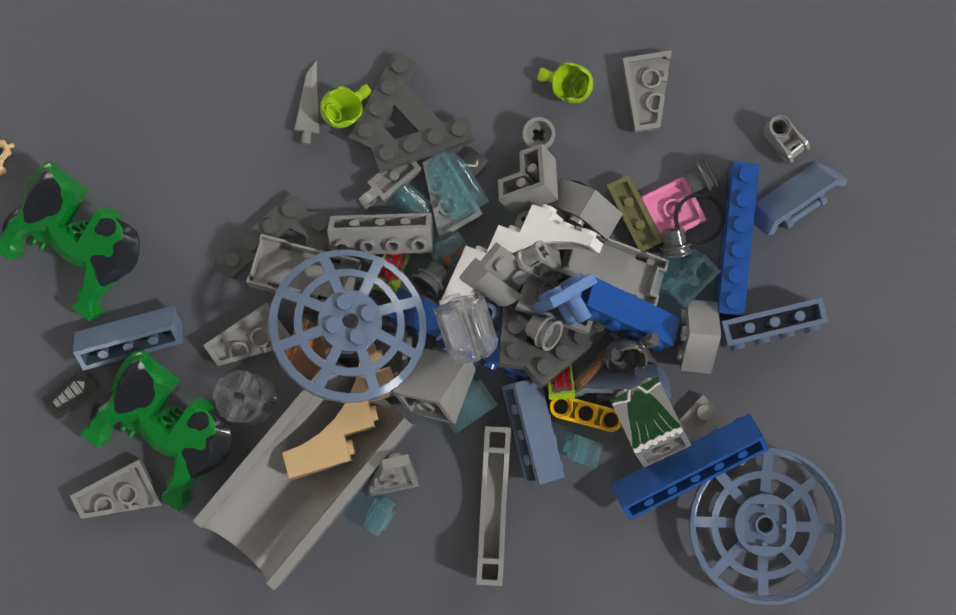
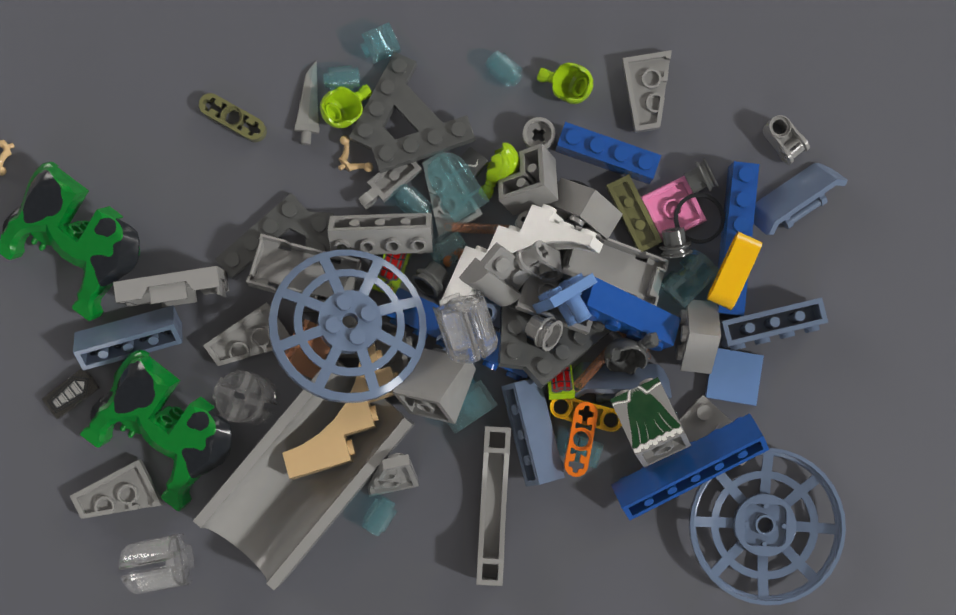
none -> light grey piece [113,266,230,308]
none -> clear cylinder [119,533,195,594]
none -> olive beam [199,93,267,142]
none -> clear light blue brick [323,65,361,91]
none -> tan piece [338,135,373,172]
none -> clear light blue brick [360,22,401,63]
none -> nougat piece [444,222,509,234]
none -> lime hair [478,142,520,201]
none -> clear light blue brick [485,51,523,87]
none -> blue brick [555,122,662,184]
none -> orange beam [564,402,598,477]
none -> medium blue tile [705,348,764,406]
none -> yellow beam [707,231,762,310]

